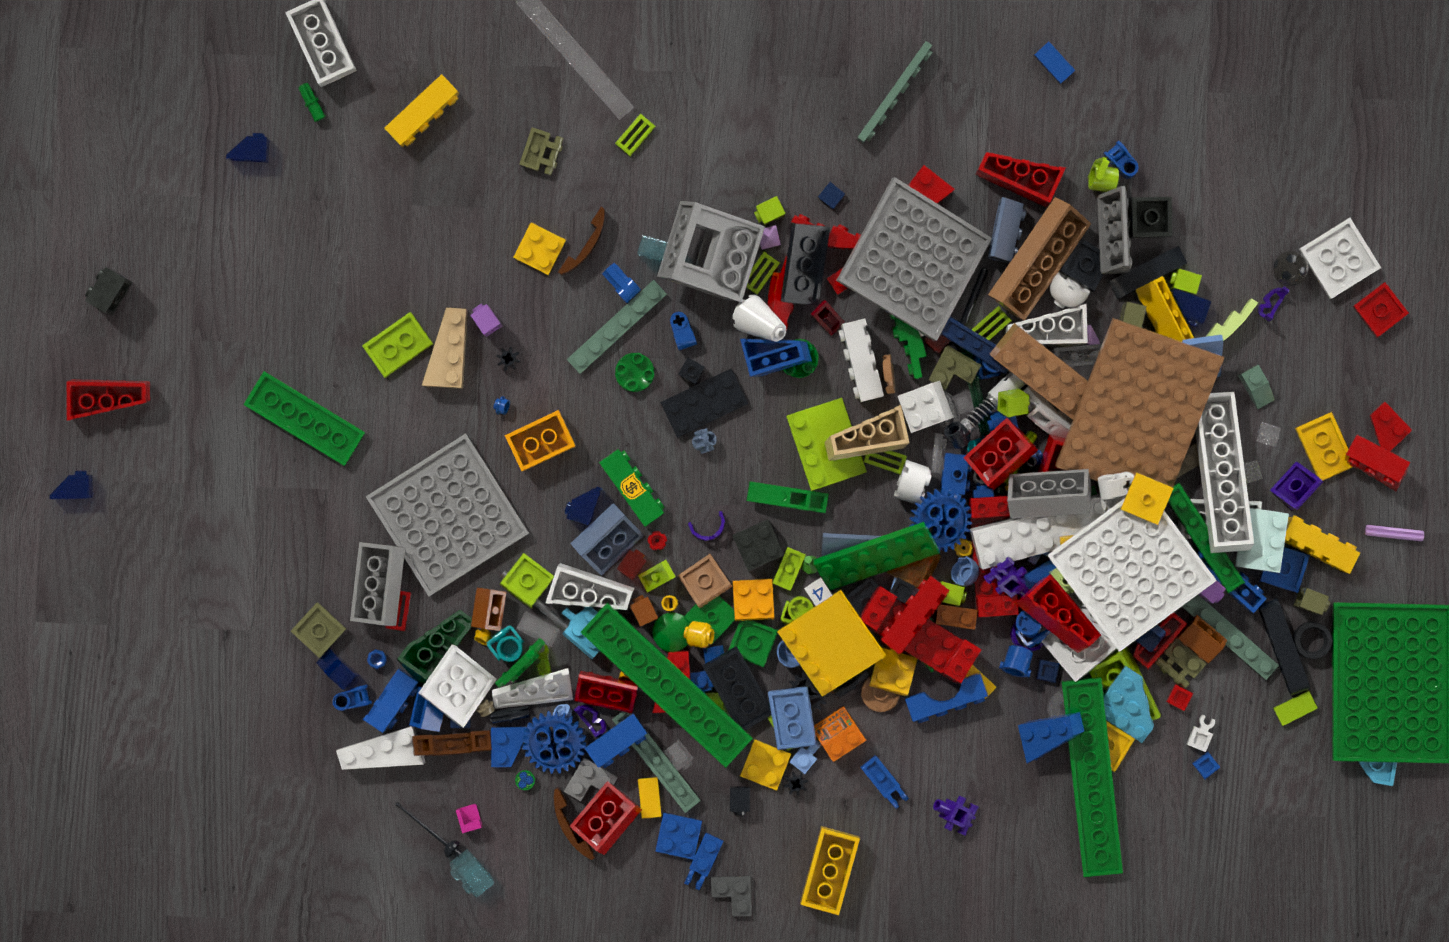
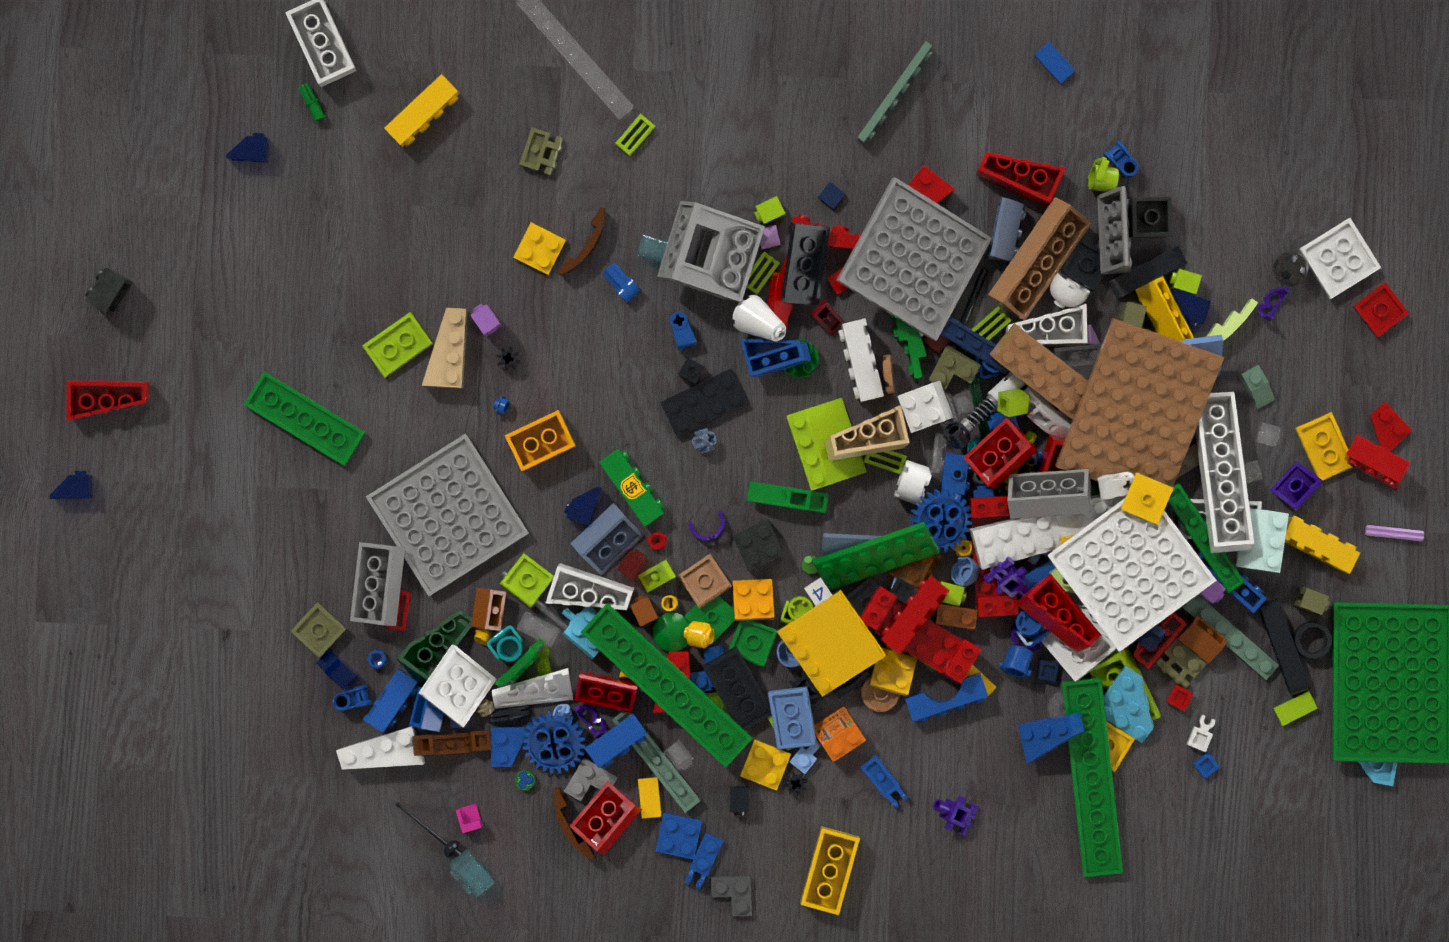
sand green plate [567,280,667,374] -> none
green dish [615,353,654,392] -> none
lime plate [773,547,806,591] -> none
blue plate [1259,547,1310,593] -> none

